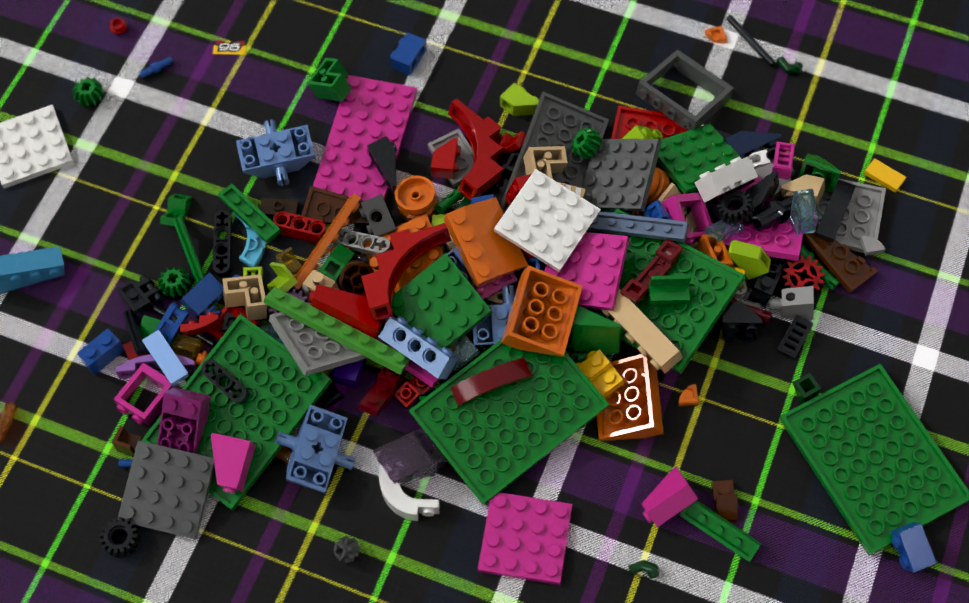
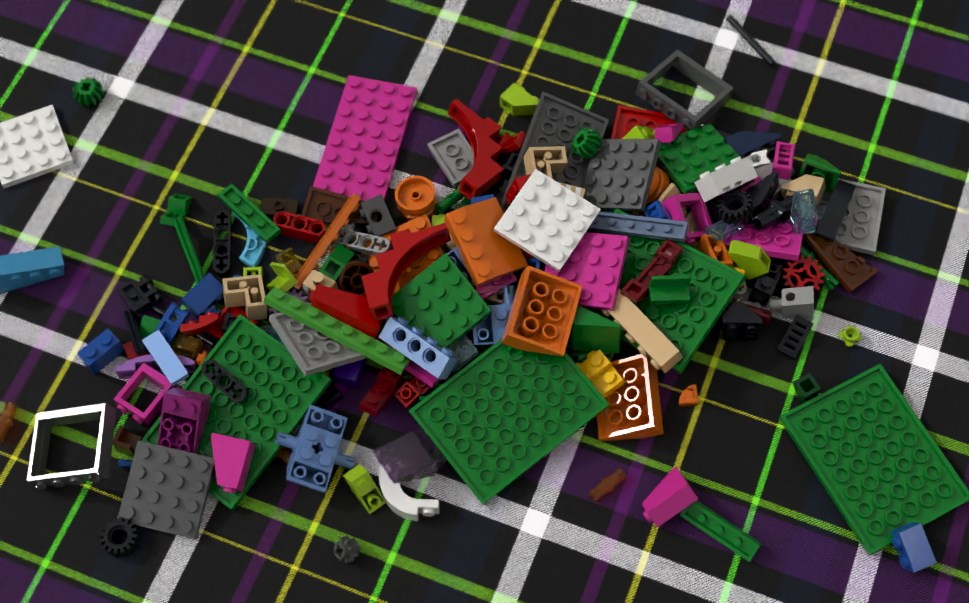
red plate [110,18,127,34] -> none
blue bar [139,57,173,79] -> none
green gear [158,266,191,299] -> none
sticker [213,41,247,55] -> none
medium blue slope [236,120,315,186] -> none
green brick [307,58,351,102] -> none
black slope [367,136,397,196] -> none
blue brick [390,32,427,76] -> none
red slope [431,138,461,179] -> none
dark red slope [451,358,532,407] -> none
dark pink plate [478,492,572,585] -> none
dark green arm [628,560,659,579] -> none
orange tile [705,26,728,44] -> none
reddish brown slope [711,480,738,522] -> none
dark green arm [776,56,803,74] -> none
light grey tile [860,236,885,256] -> none
yellow tile [864,158,906,193] -> none
none -> dark grey window [27,403,117,489]
none -> lime slope [343,464,386,514]
none -> clear orange pin [588,468,627,503]
none -> dark pink slope [654,123,684,143]
none -> lime plate [838,325,862,347]

